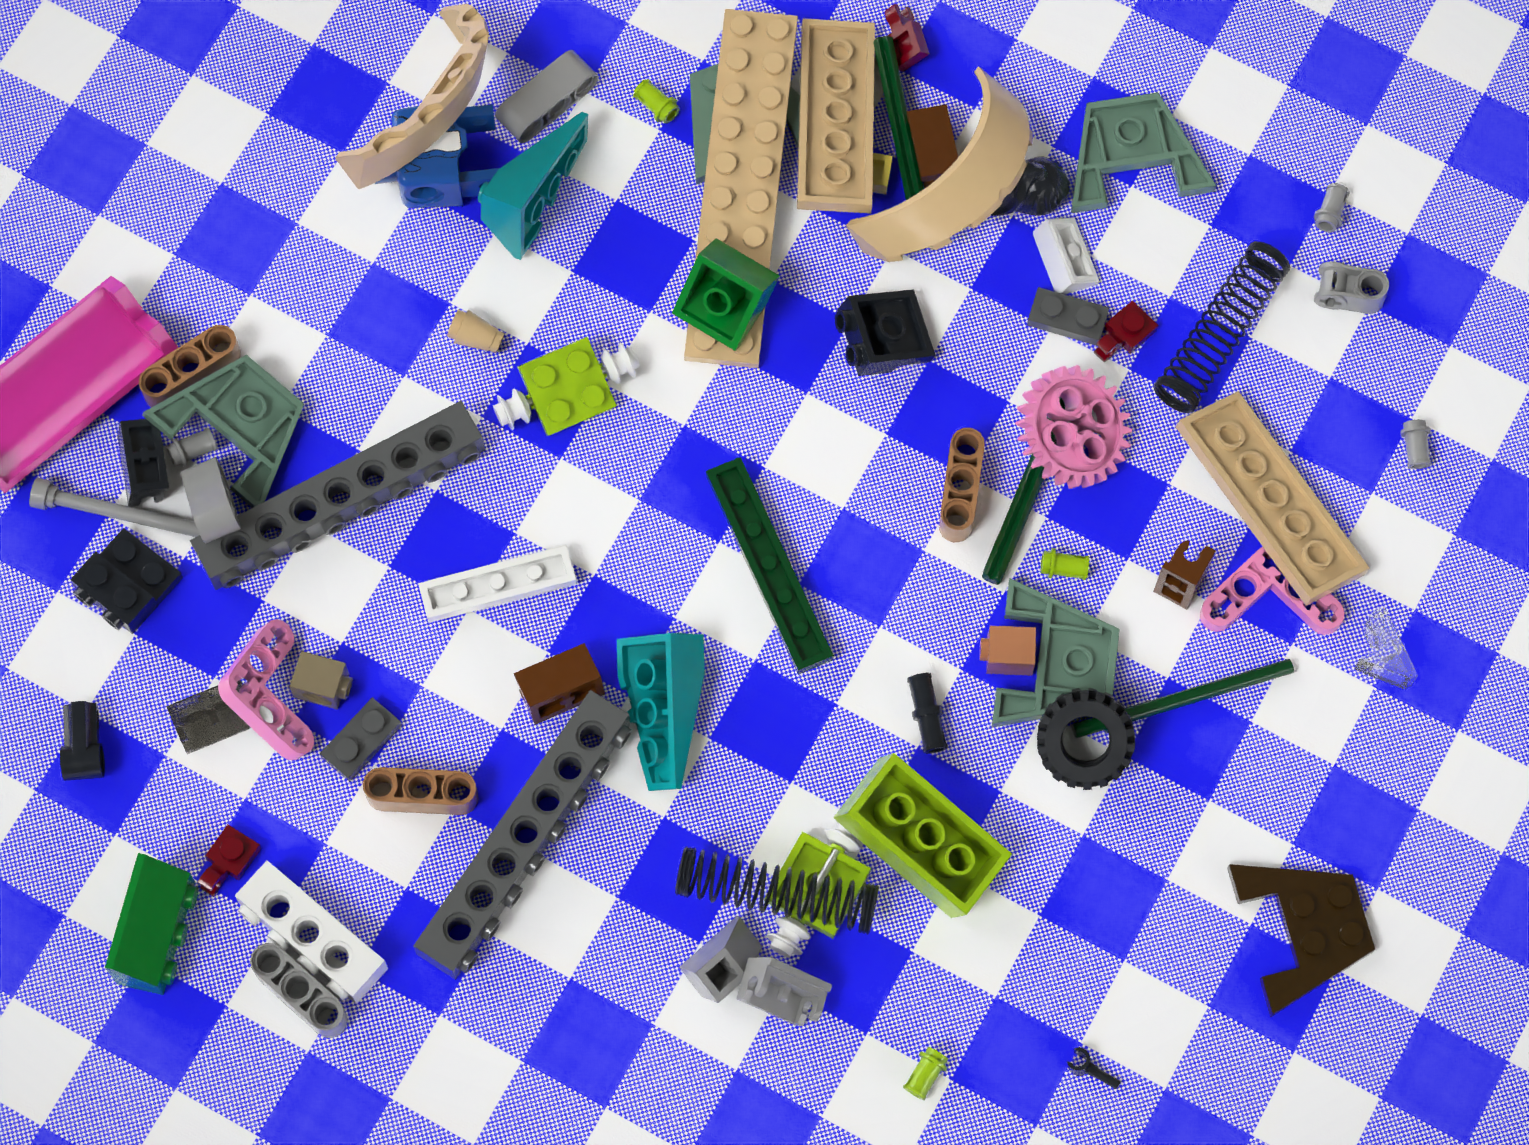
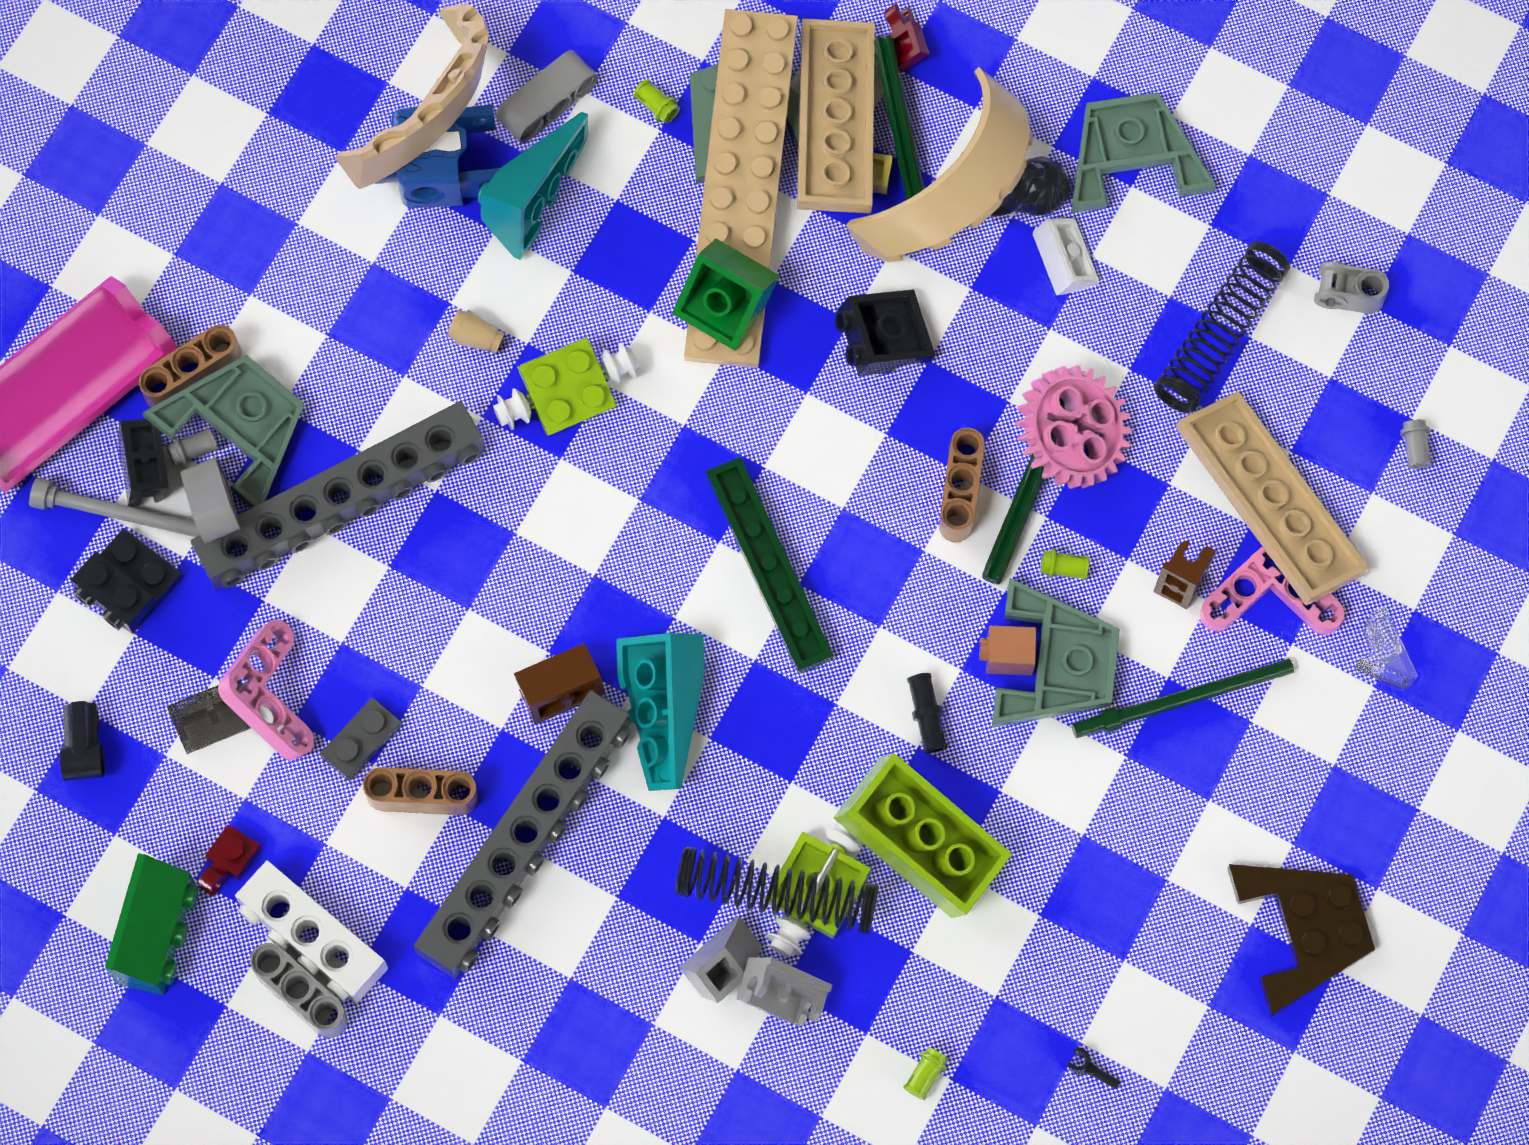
dark tan brick [289,651,353,710] -> none
white plate [418,545,577,623] -> none
reddish brown hinge [907,104,958,188] -> none
dark grey plate [1027,287,1109,346] -> none
black tyre [1037,688,1135,790] -> none
dark red plate [1094,300,1159,362] -> none
light grey pin [1314,183,1350,233] -> none

